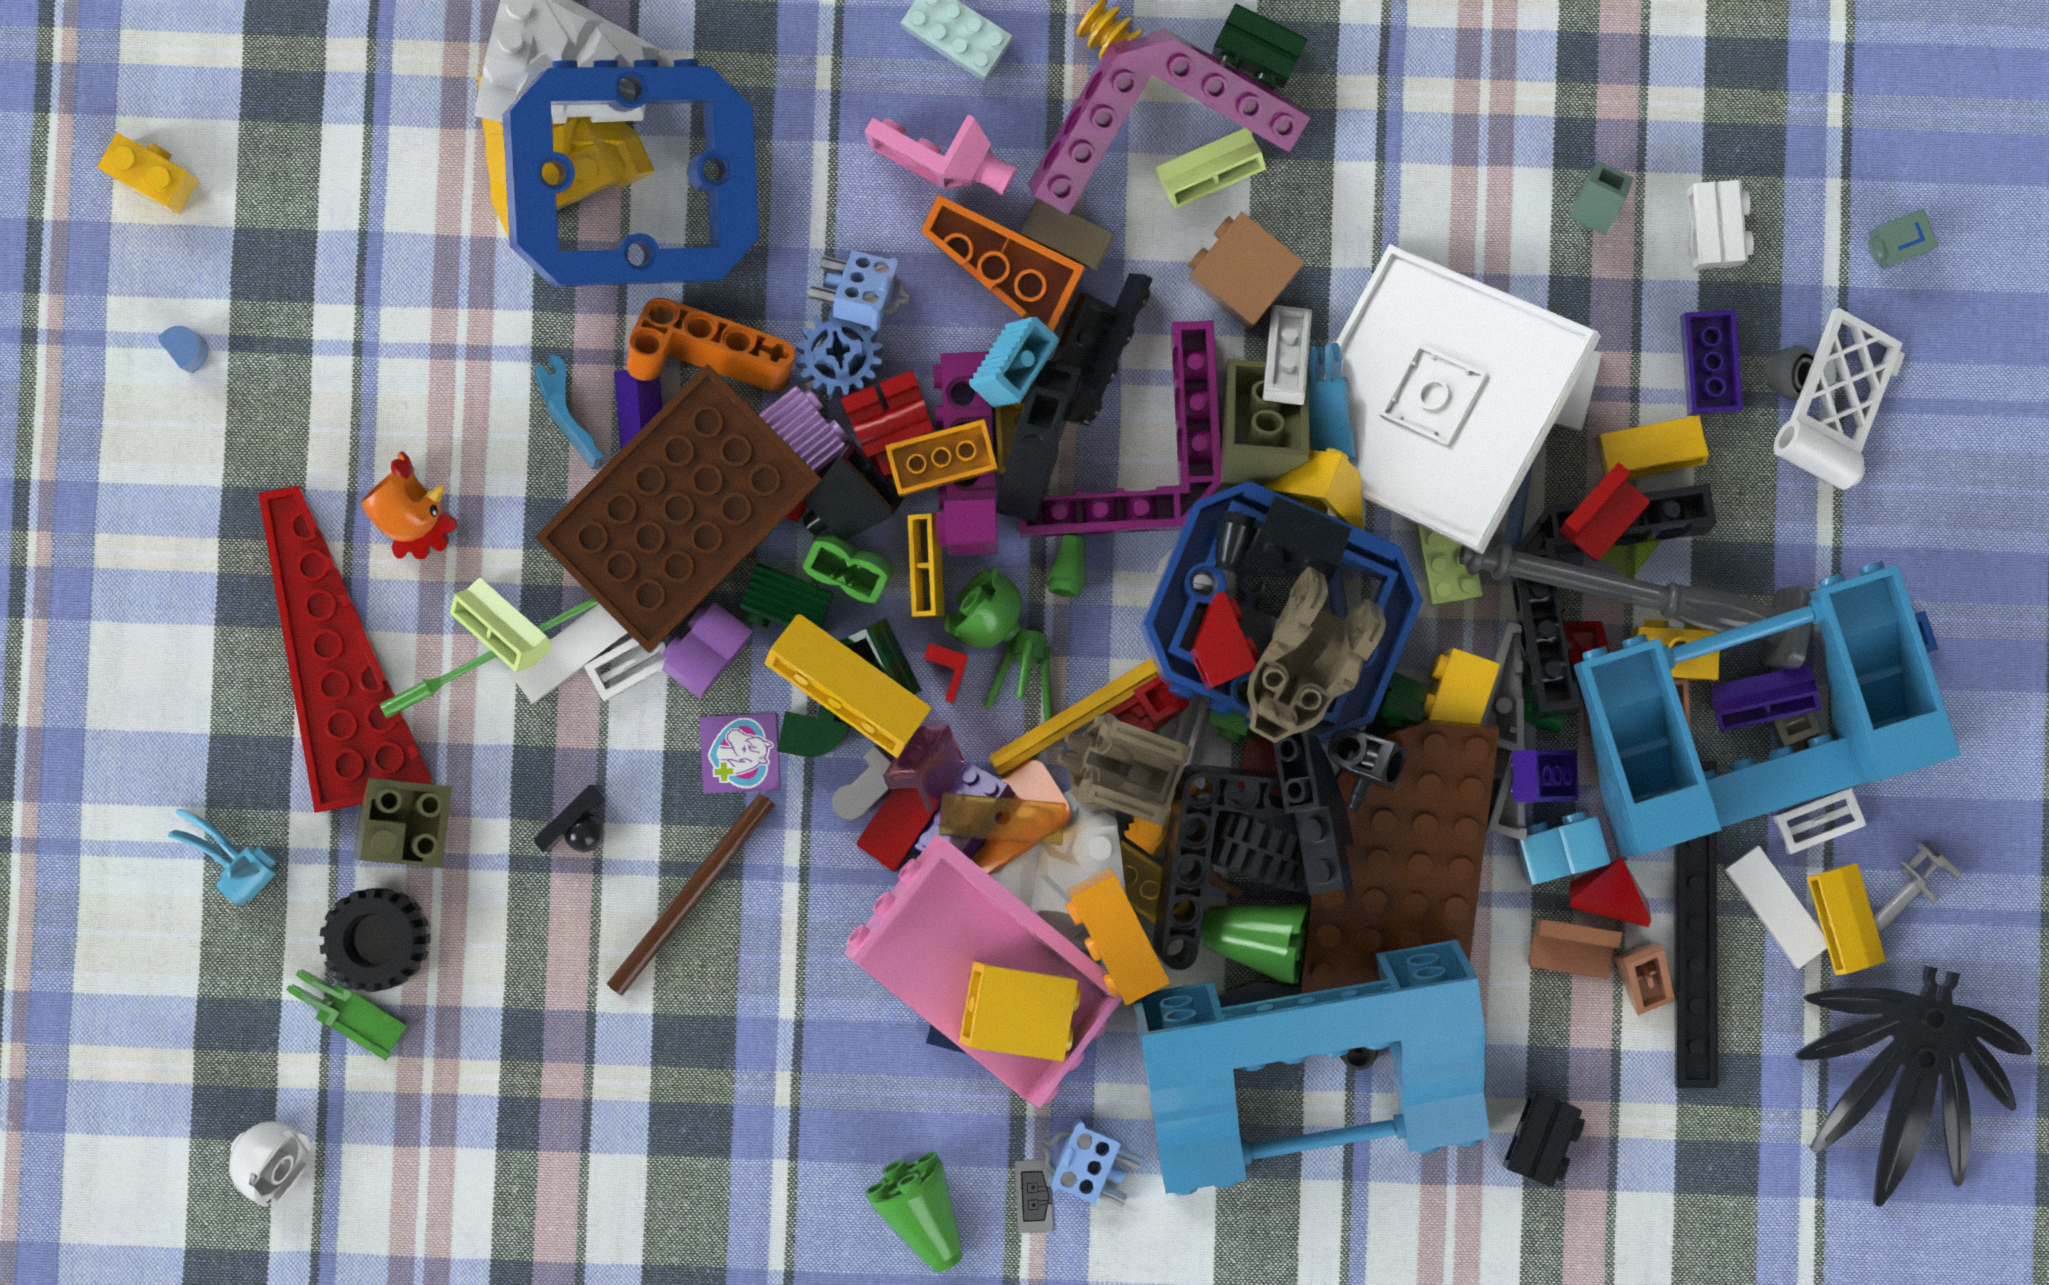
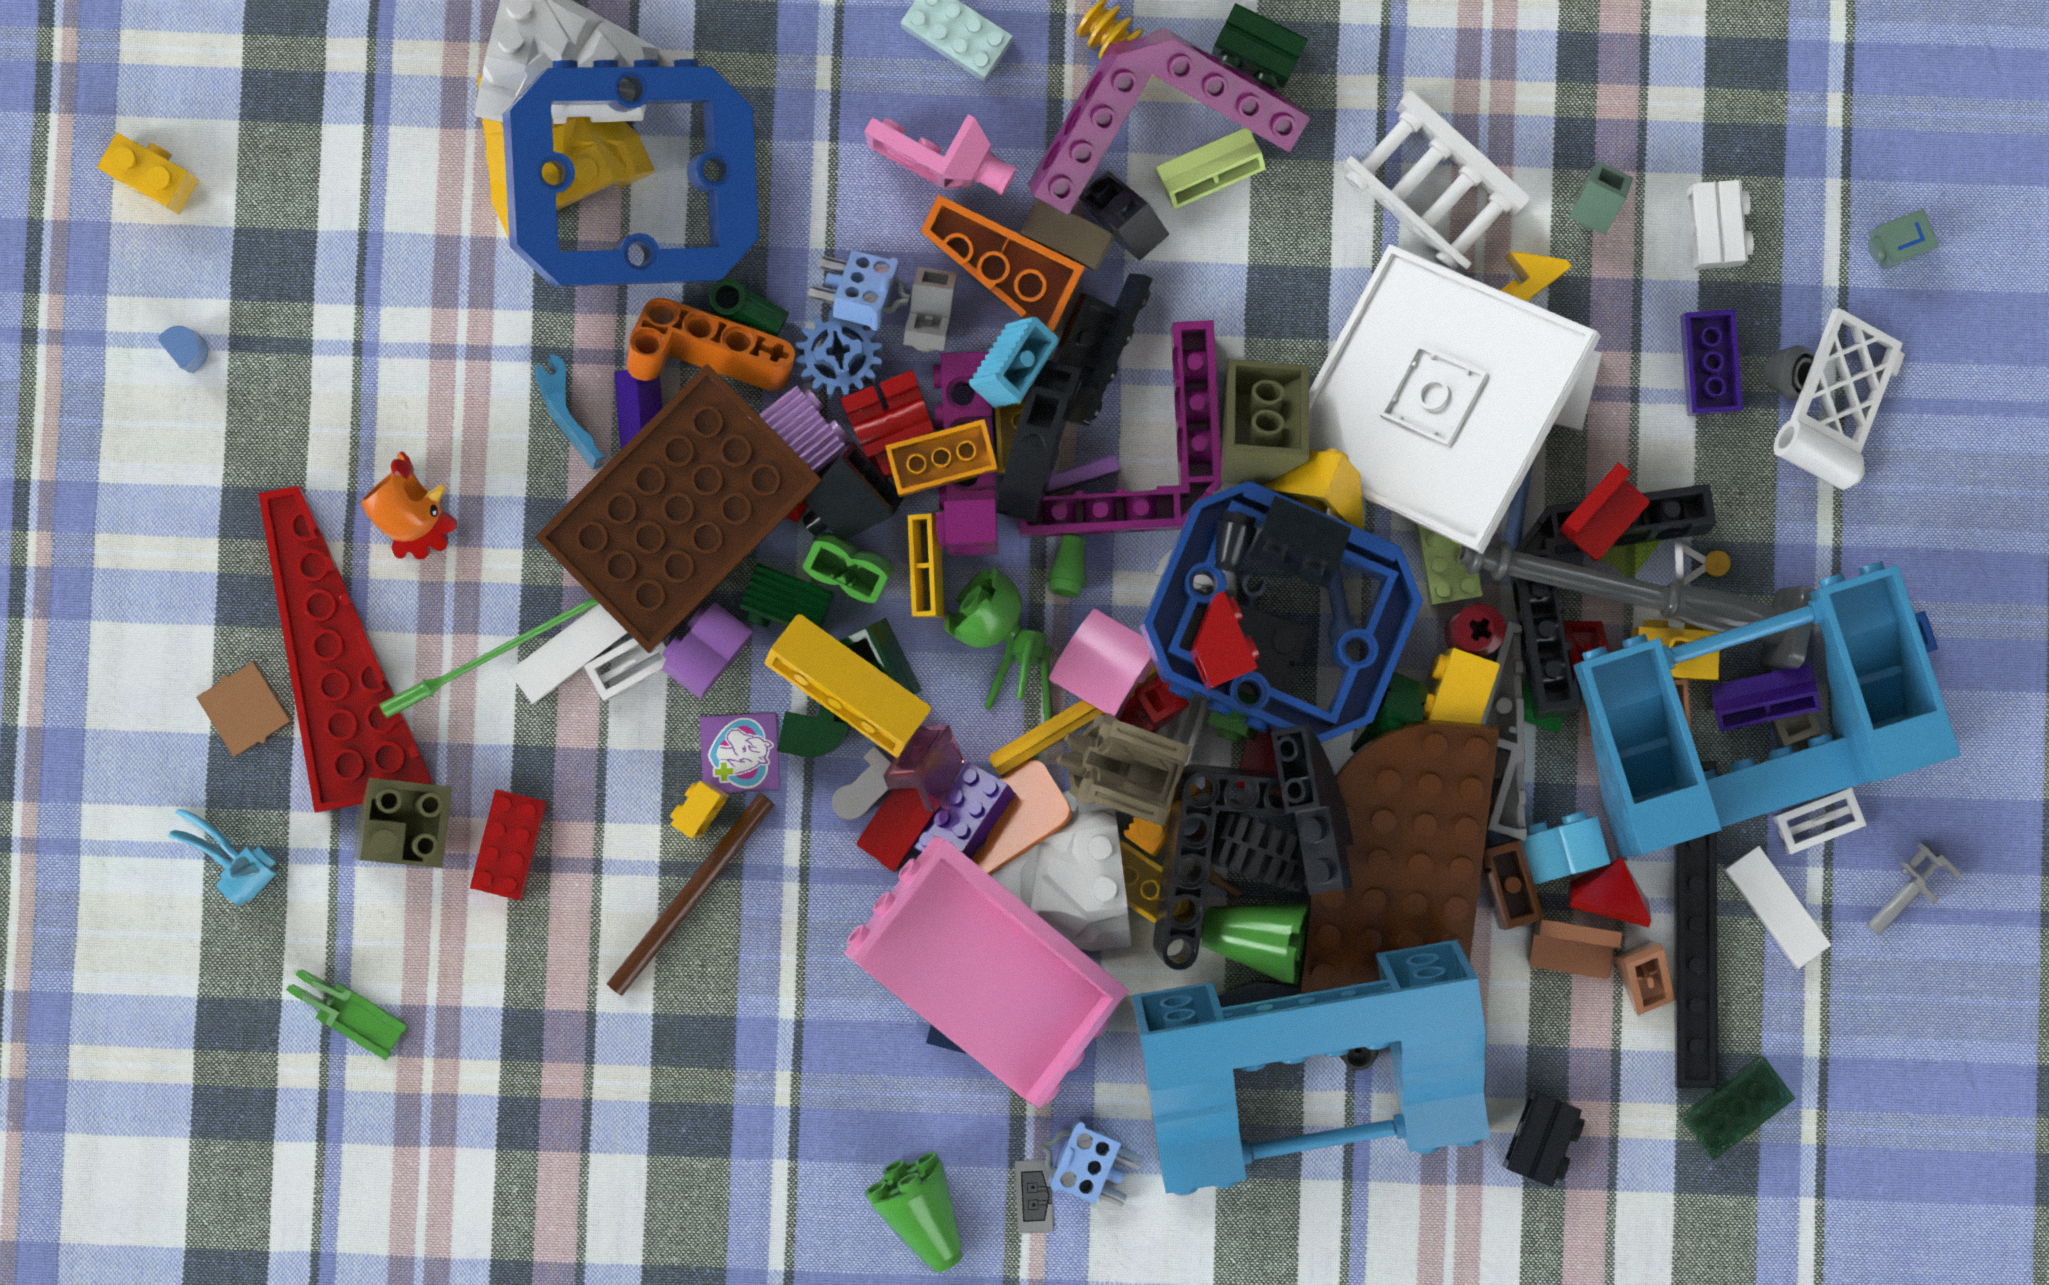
white cylinder [229,1121,311,1207] -> none
black tyre [319,888,431,992] -> none
yellowish green piece [450,578,553,672] -> none
black tile [534,785,607,853] -> none
red panel [924,643,969,705] -> none
clear yellow tile [939,793,1066,846] -> none
yellow panel [959,961,1081,1062] -> none
light orange brick [1065,867,1170,1006] -> none
medium nougat piece [1188,211,1305,331] -> none
dark tan animal [1246,566,1386,743] -> none
white tile [1263,305,1312,405] -> none
dark azure arm [1309,343,1357,461] -> none
black piece [1327,727,1408,811] -> none
dark purple piece [1510,750,1579,802] -> none
yellow piece [1596,415,1709,480] -> none
black plant [1795,966,2032,1207] -> none
yellow piece [1807,863,1886,975] -> none
none -> medium nougat piece [196,661,292,757]
none -> red piece [470,789,548,900]
none -> yellow piece [670,781,730,839]
none -> dark green piece [709,278,790,337]
none -> light grey brick [903,267,957,352]
none -> medium lavender tile [1045,455,1120,496]
none -> bright pink slope [1048,608,1154,718]
none -> black slope [1079,171,1170,261]
none -> white fence [1342,90,1531,274]
none -> dark red piece [1445,604,1506,657]
none -> reddish brown brick [1481,839,1544,930]
none -> yellow slope [1500,251,1572,301]
none -> piece [1674,539,1731,586]
none -> clear green piece [1678,1055,1796,1160]

